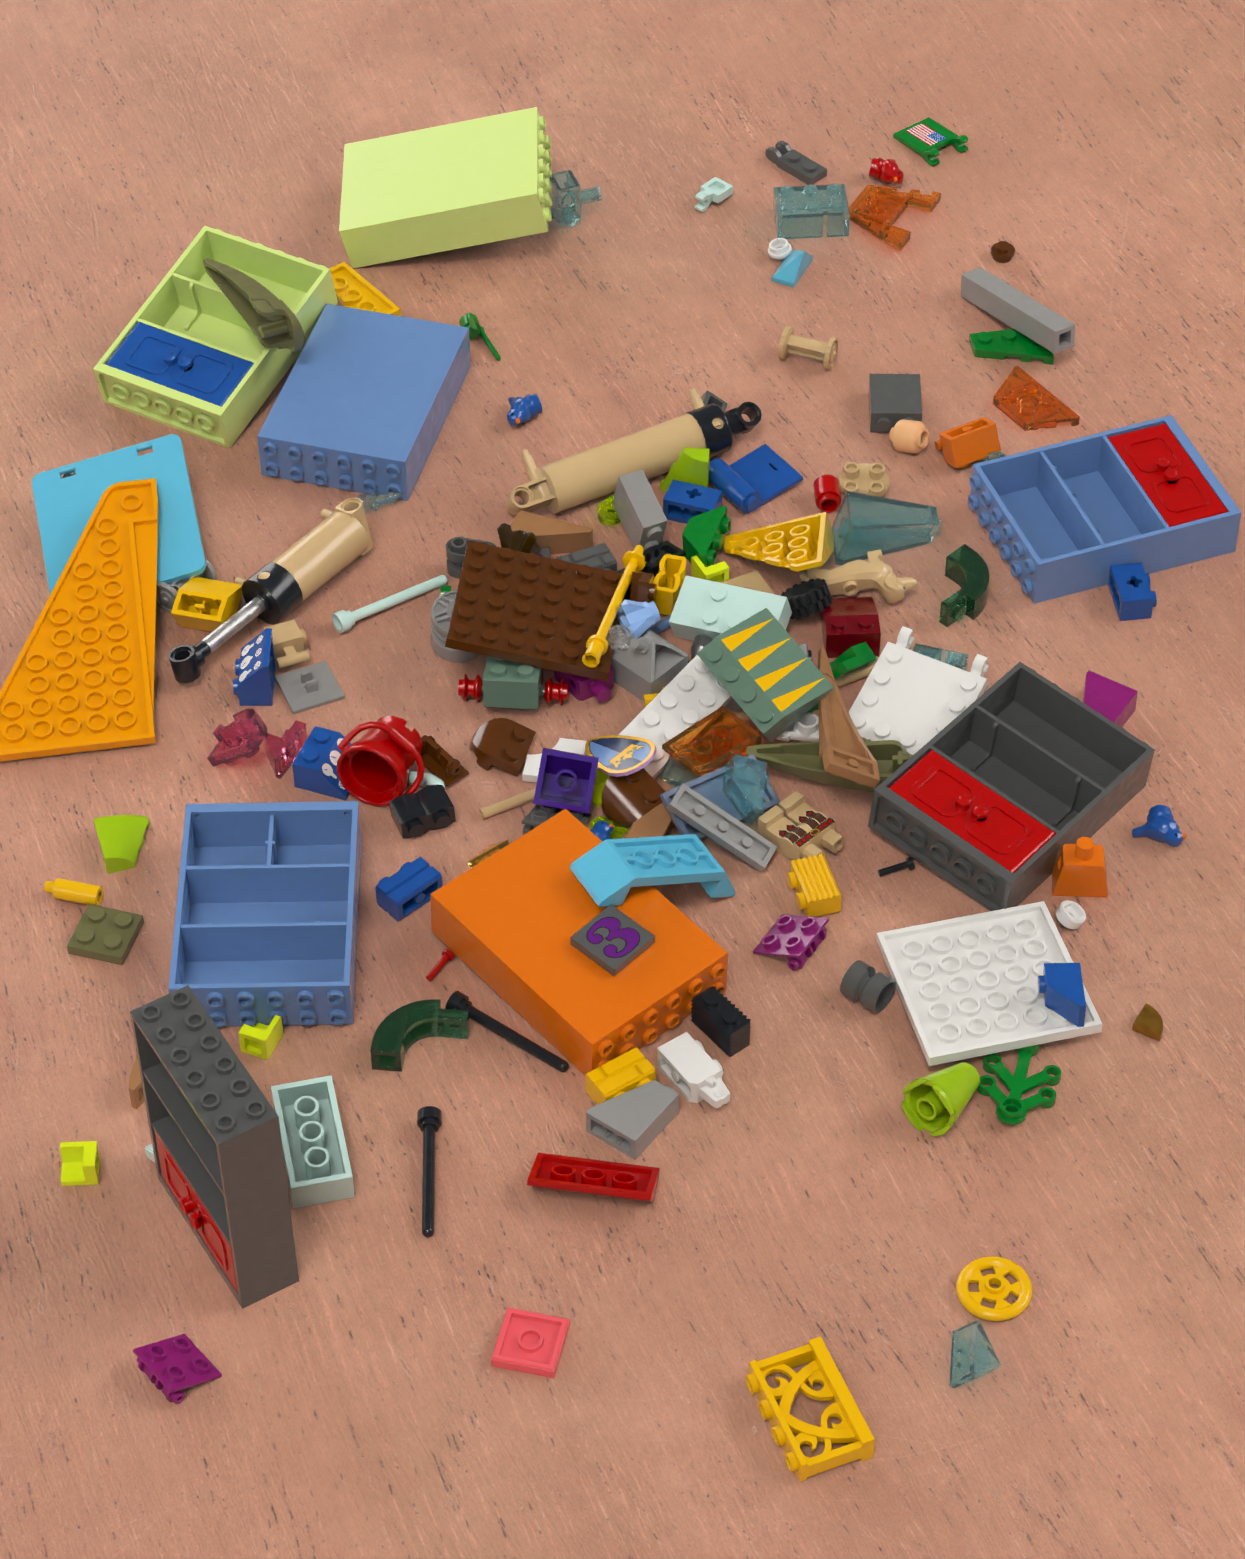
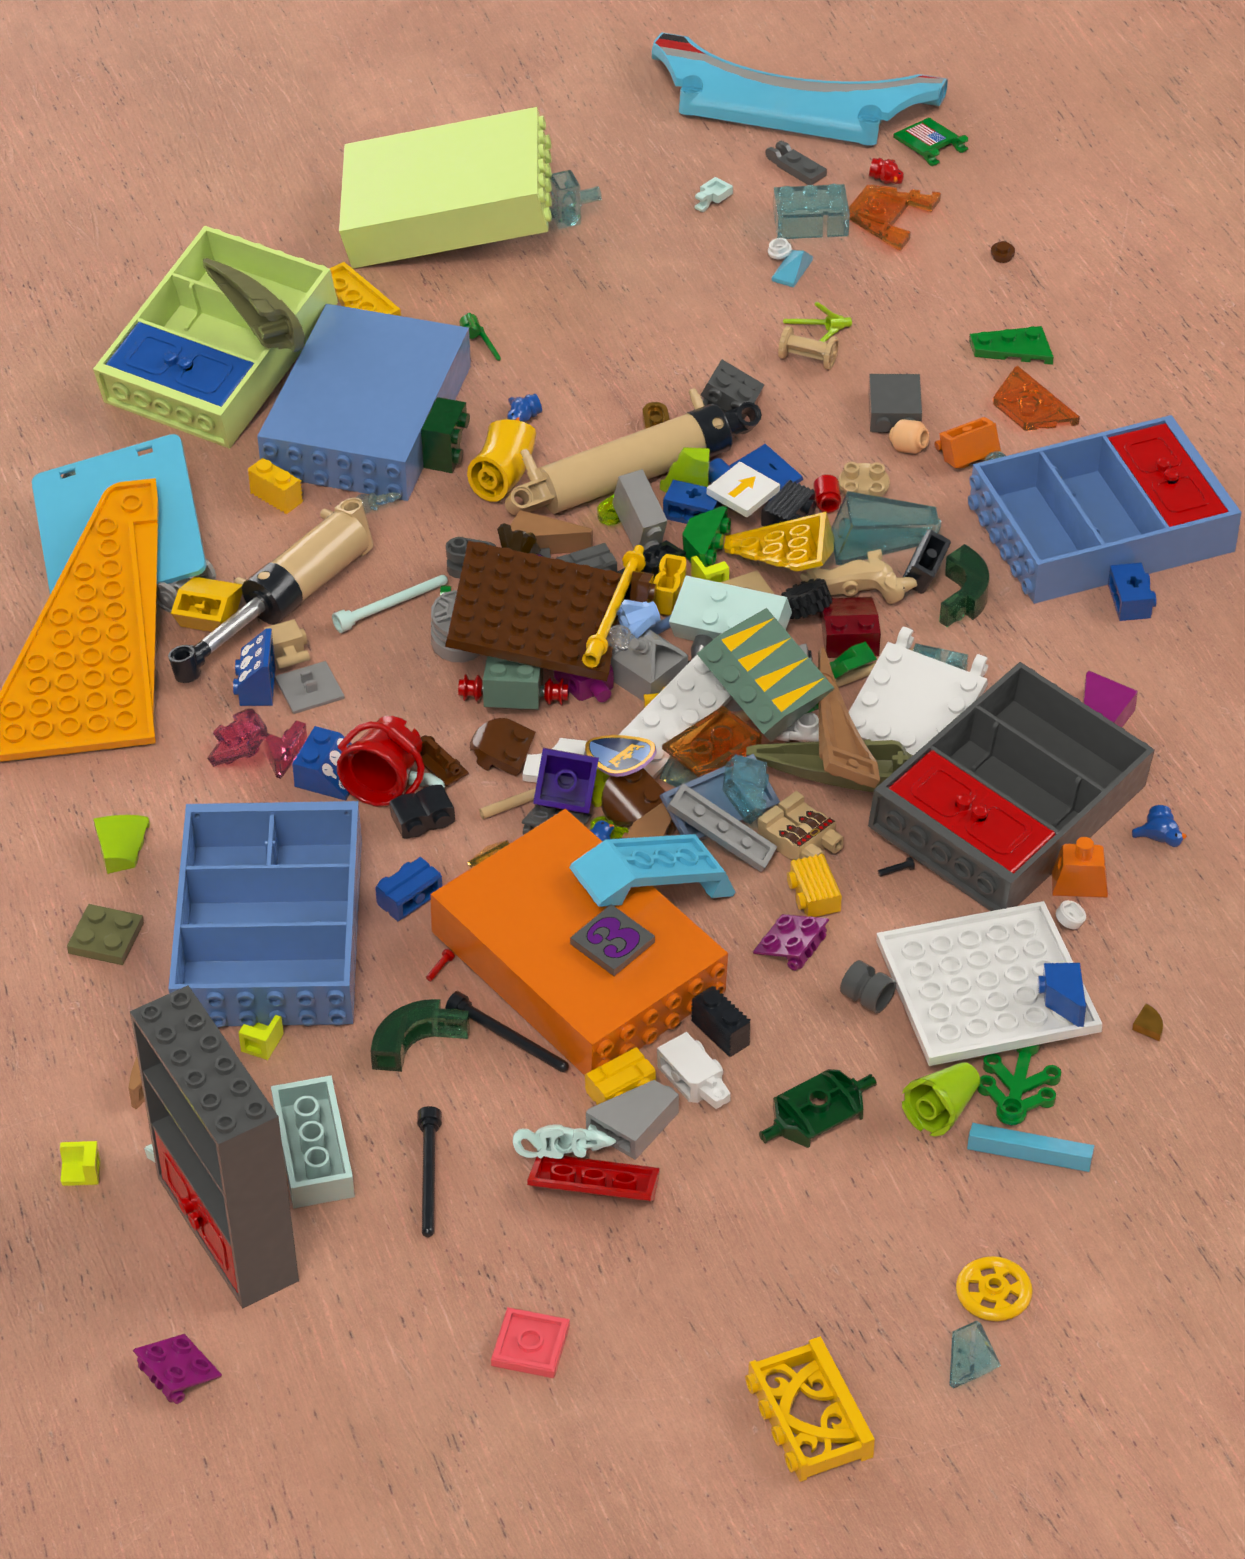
yellow cylinder [44,878,103,906] -> none
light grey brick [961,267,1075,354] -> none
none -> yellow brick [248,458,303,514]
none -> dark green brick [421,397,470,474]
none -> yellow brick [467,419,536,502]
none -> light aqua animal [512,1124,616,1159]
none -> pearl gold plate [642,402,670,429]
none -> medium azure panel [652,32,948,145]
none -> dark grey plate [700,359,764,419]
none -> white tile [707,462,780,517]
none -> dark green plate [759,1069,877,1148]
none -> black brick [761,479,817,527]
none -> lime plant [783,302,852,342]
none -> black brick [902,530,951,594]
none -> medium azure slope [967,1123,1094,1172]

